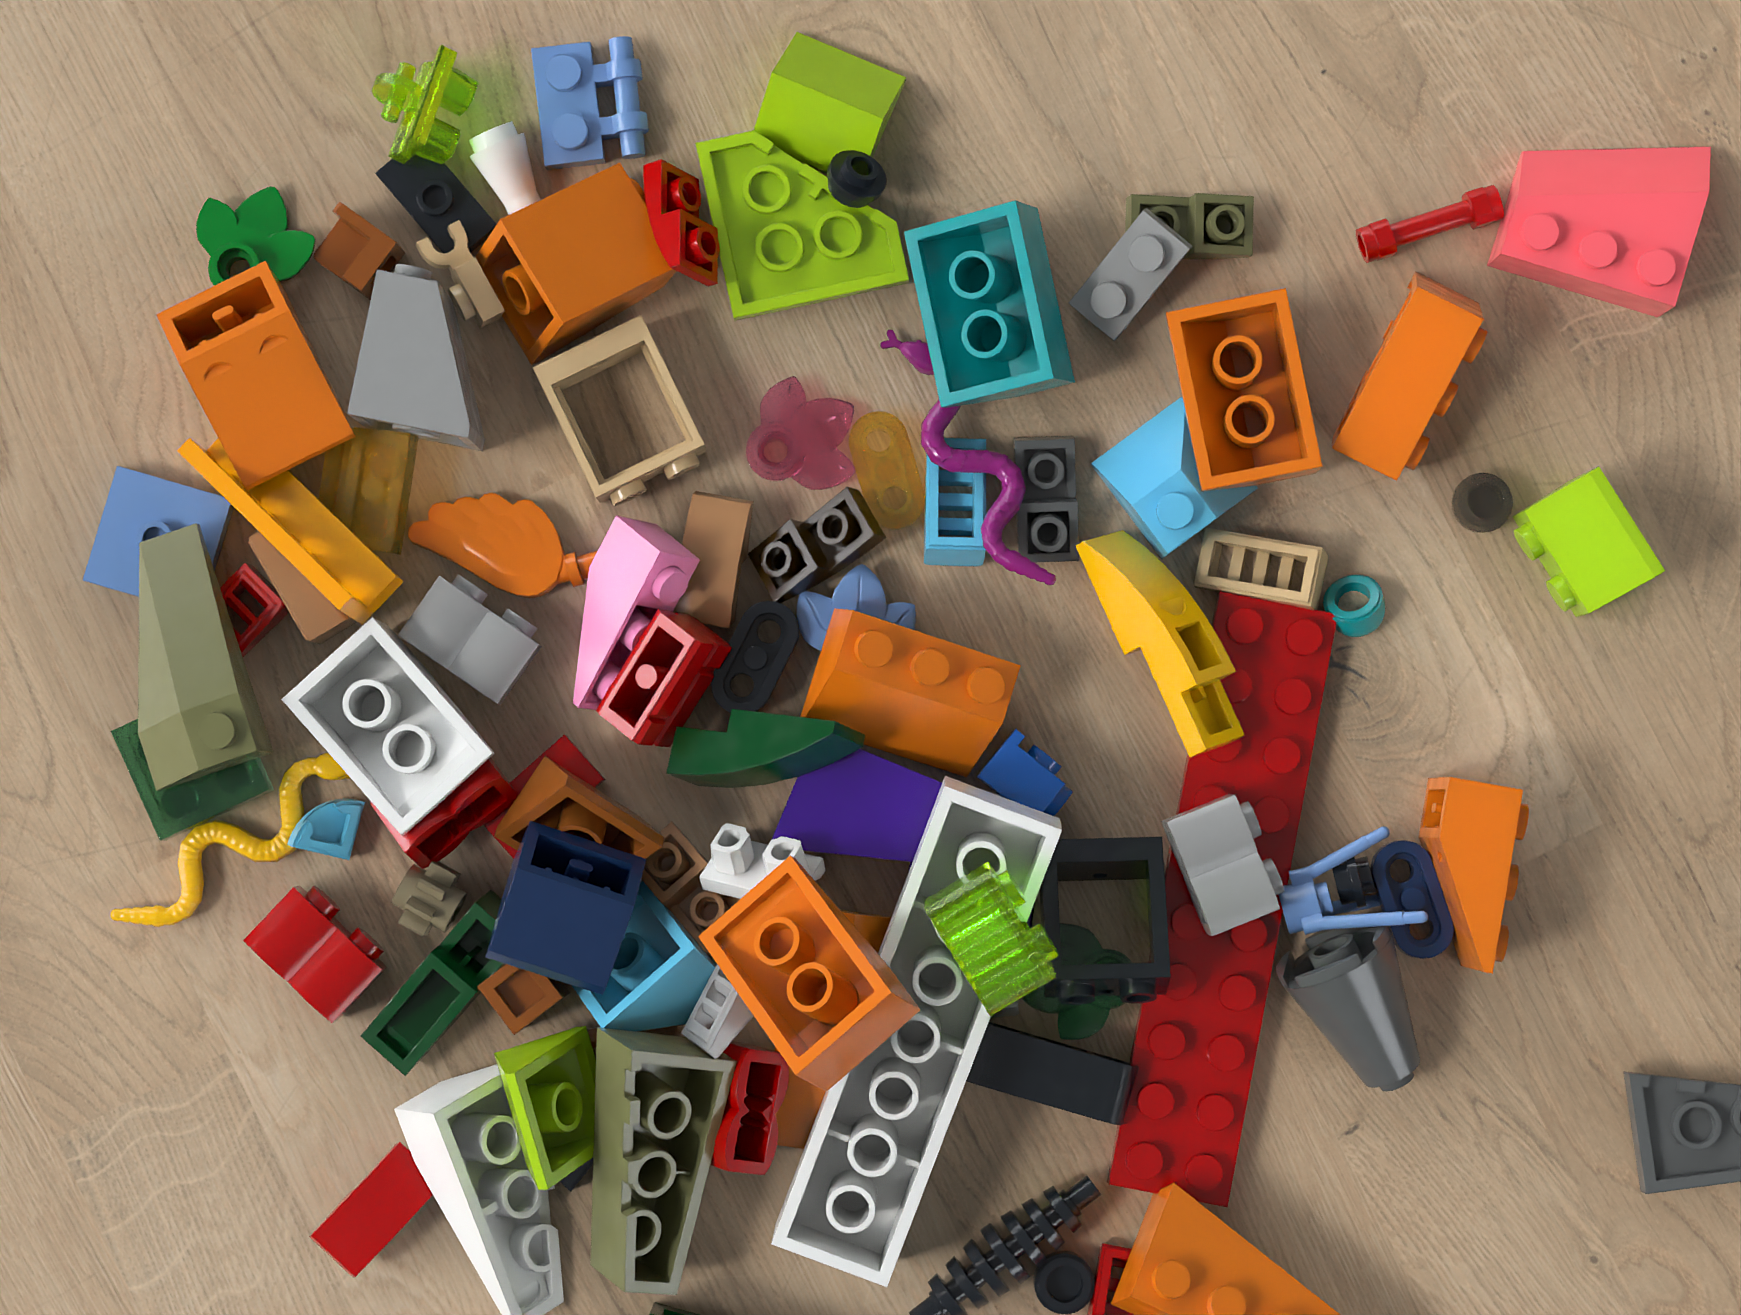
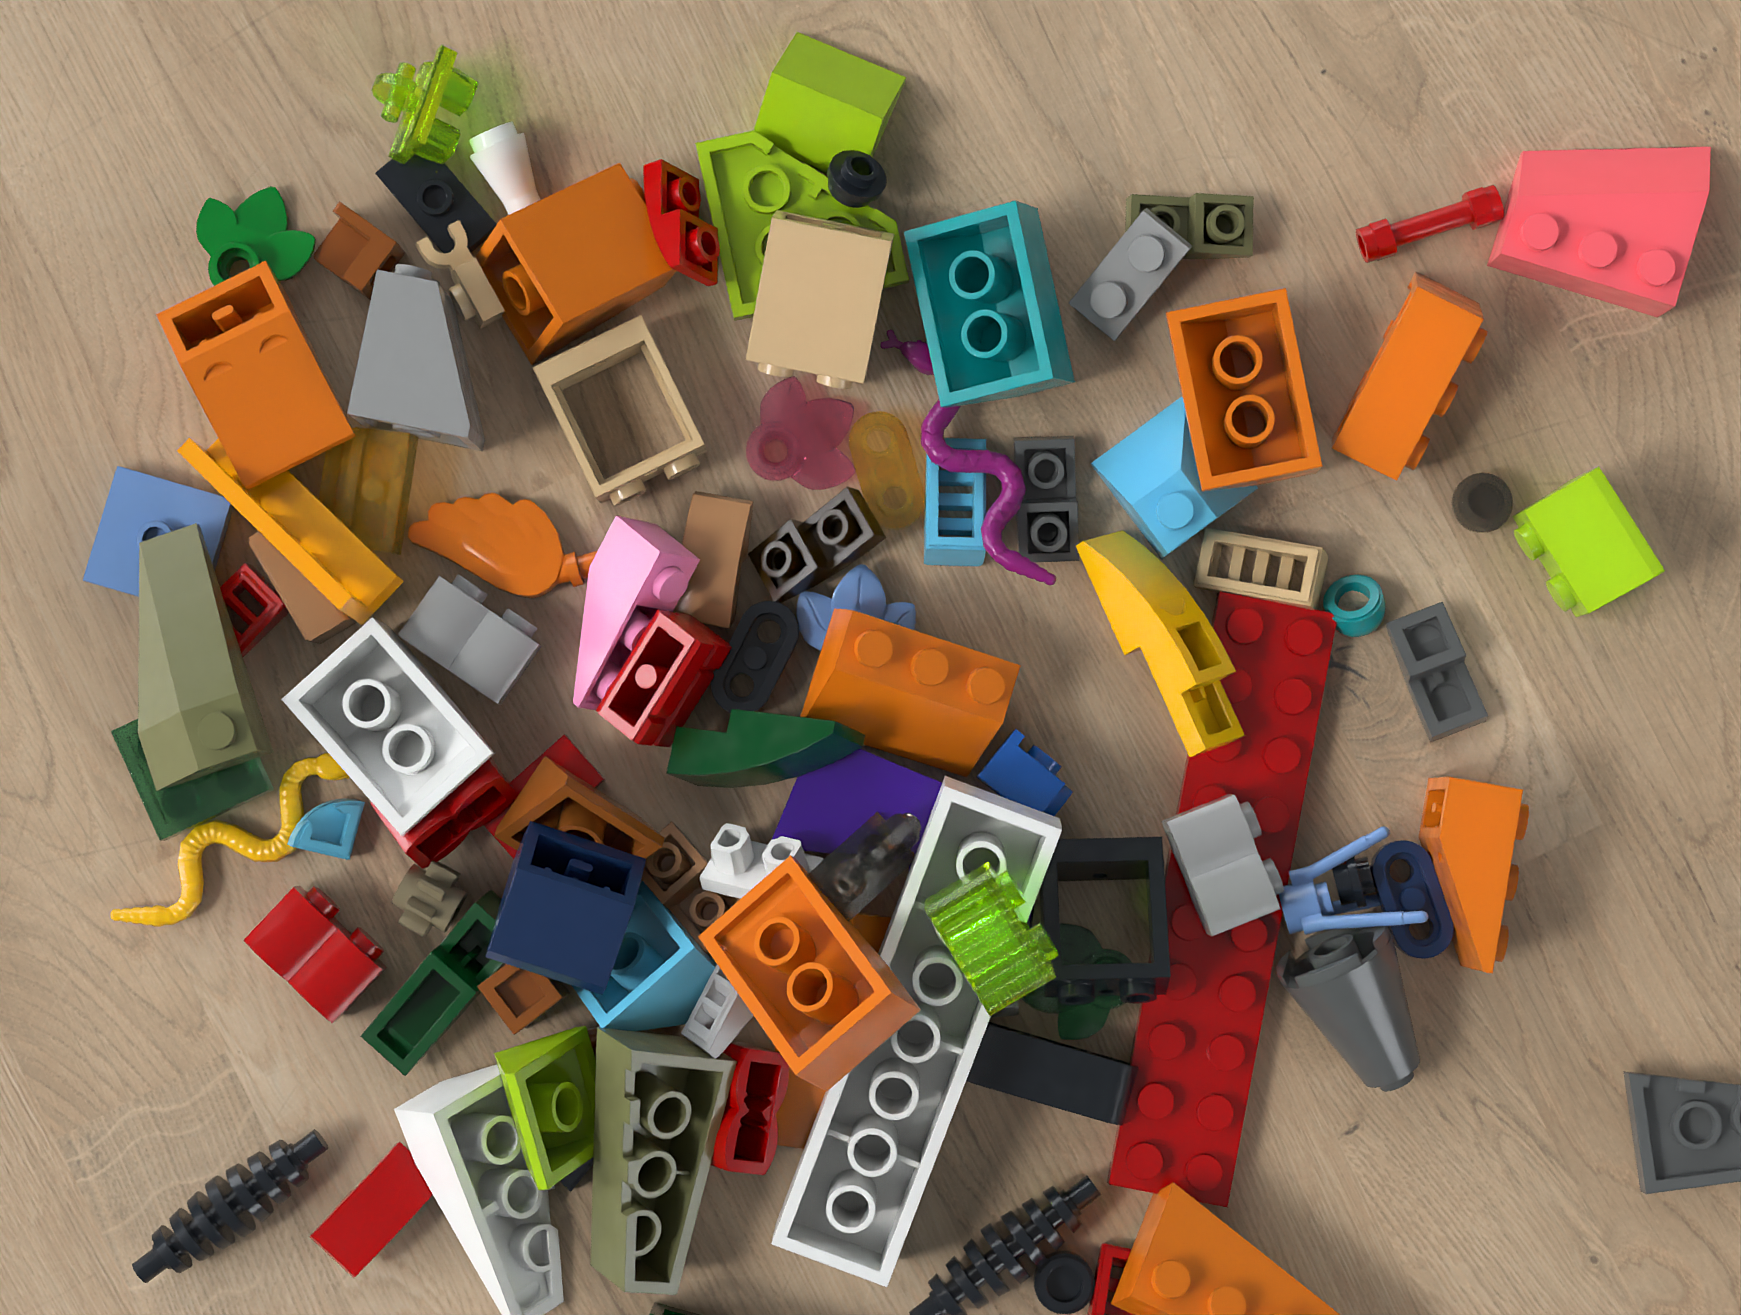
medium blue plate [531,36,649,170] -> none
none -> black piece [132,1129,329,1283]
none -> tan panel [745,210,894,389]
none -> clear smoke hinge [807,811,921,922]
none -> dark grey slope [1386,602,1488,743]

